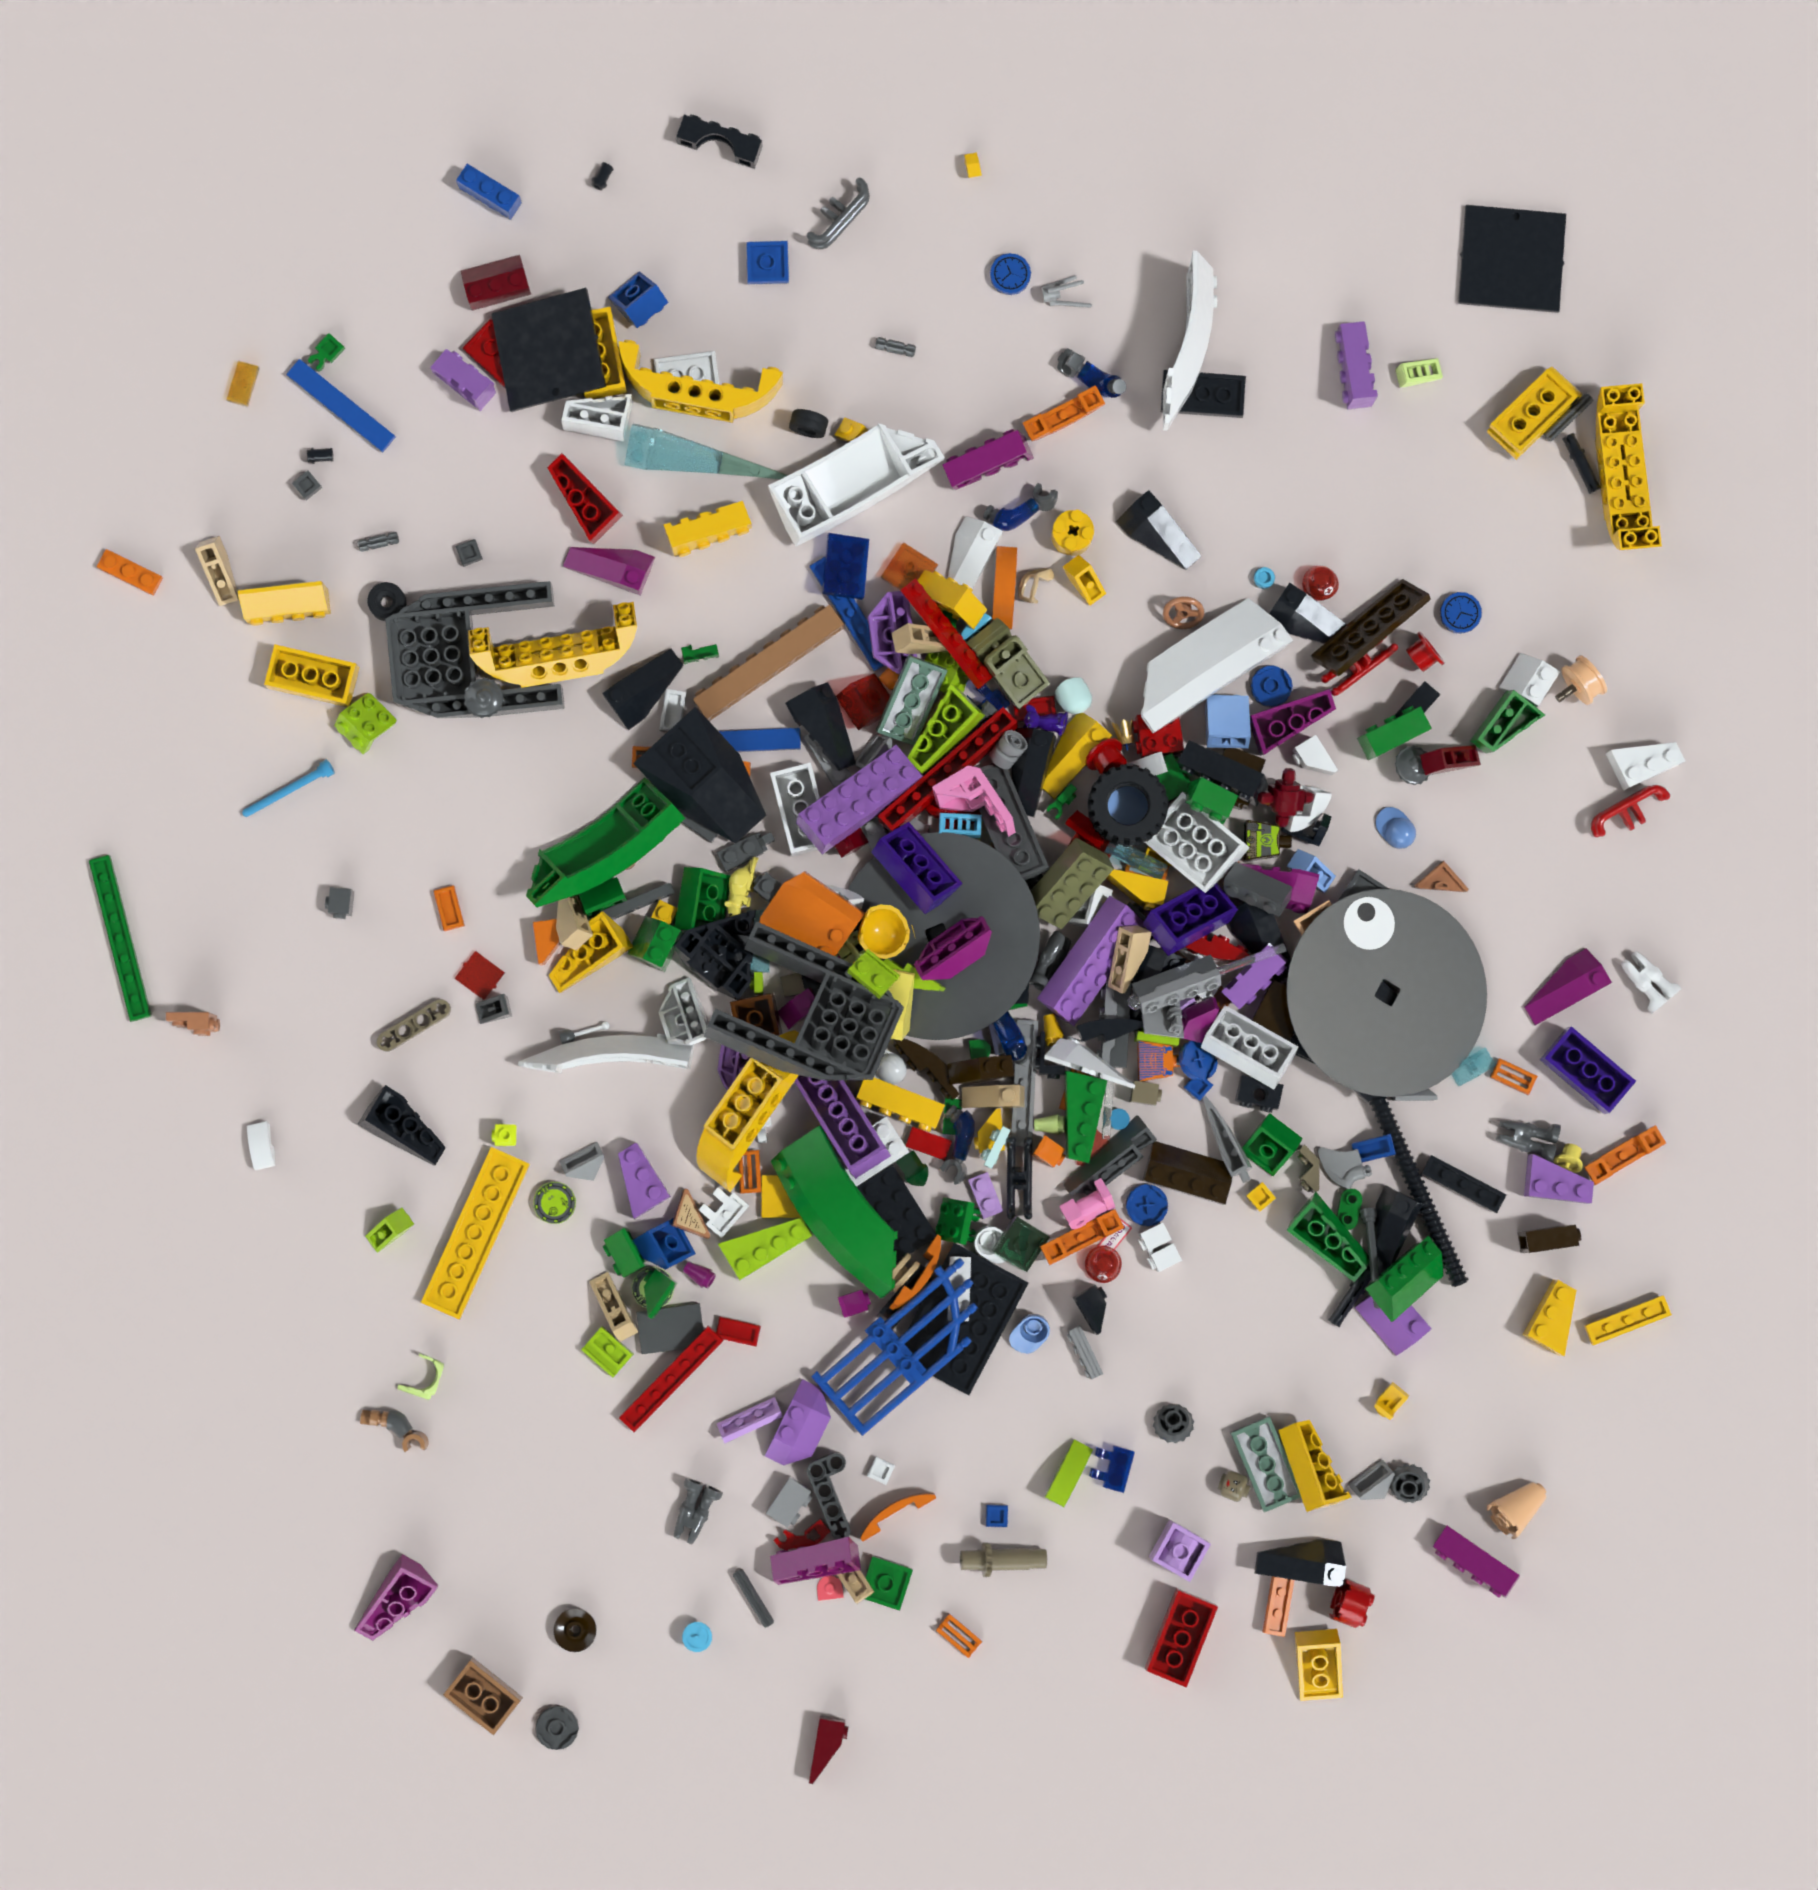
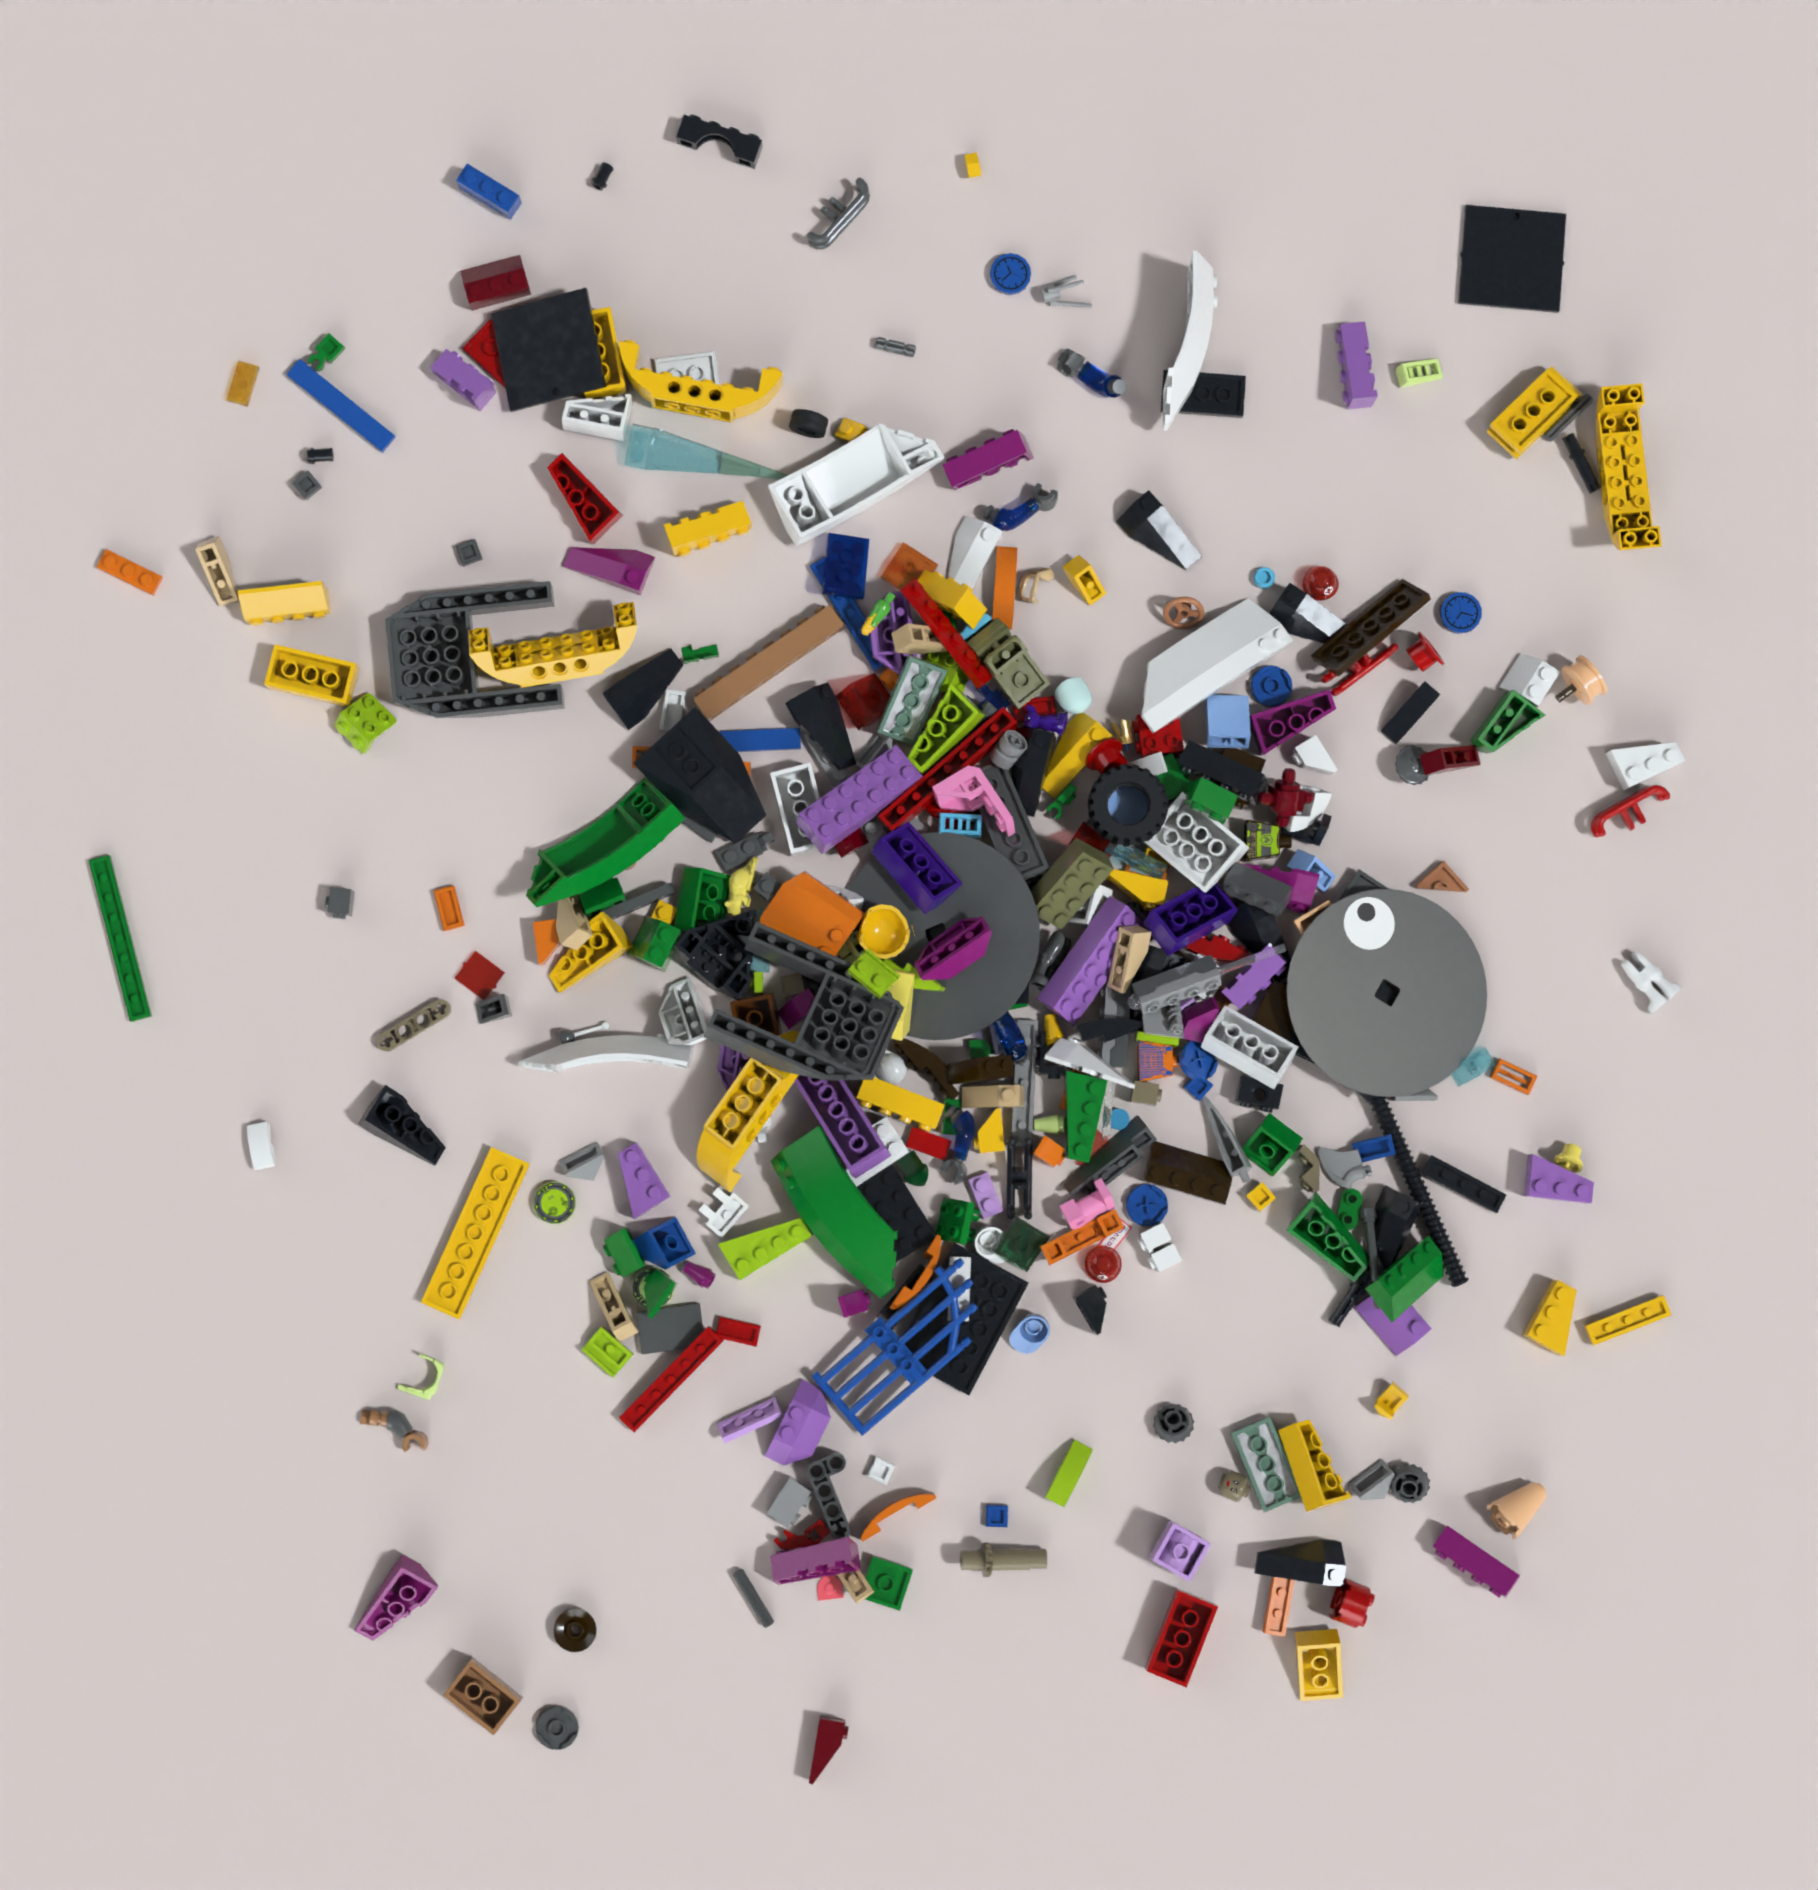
nougat plate [166,1012,220,1036] -> none
dark azure piece [242,759,335,817] -> none
dark grey axle [358,532,399,552] -> none
lime slope [365,1207,414,1253] -> none
black tyre [367,582,407,621] -> none
dark grey piece [463,678,505,718] -> none
neon yellow bracket [492,1124,517,1147] -> none
blue slope [608,271,669,328] -> none
tile [672,1188,710,1239] -> none
dark grey piece [674,1478,723,1544] -> none
medium azure piece [682,1622,712,1652] -> none
orange tile [739,1150,762,1194] -> none
blue plate [747,241,789,284] -> none
yellow tile [761,1175,802,1218] -> none
tan head [892,1253,920,1293] -> none
orange tile [936,1613,982,1658] -> none
light aqua plate [980,1126,1010,1169] -> none
orange slope [1022,385,1105,442] -> none
yellow brick [1051,509,1094,556] -> none
red tile [1065,810,1107,848] -> none
light grey piece [1067,1325,1103,1380] -> none
clear blue plate [1089,1446,1135,1493] -> none
green wedge [1357,706,1432,760] -> none
medium blue cap [1376,807,1416,849] -> none
dark grey piece [1496,1120,1561,1162] -> none
dark brown brick [1517,1224,1581,1253] -> none
magenta wedge [1524,948,1612,1025] -> none
dark purple brick [1540,1026,1636,1114] -> none
orange slope [1584,1125,1666,1185] -> none
none -> bright green piece [861,591,896,635]

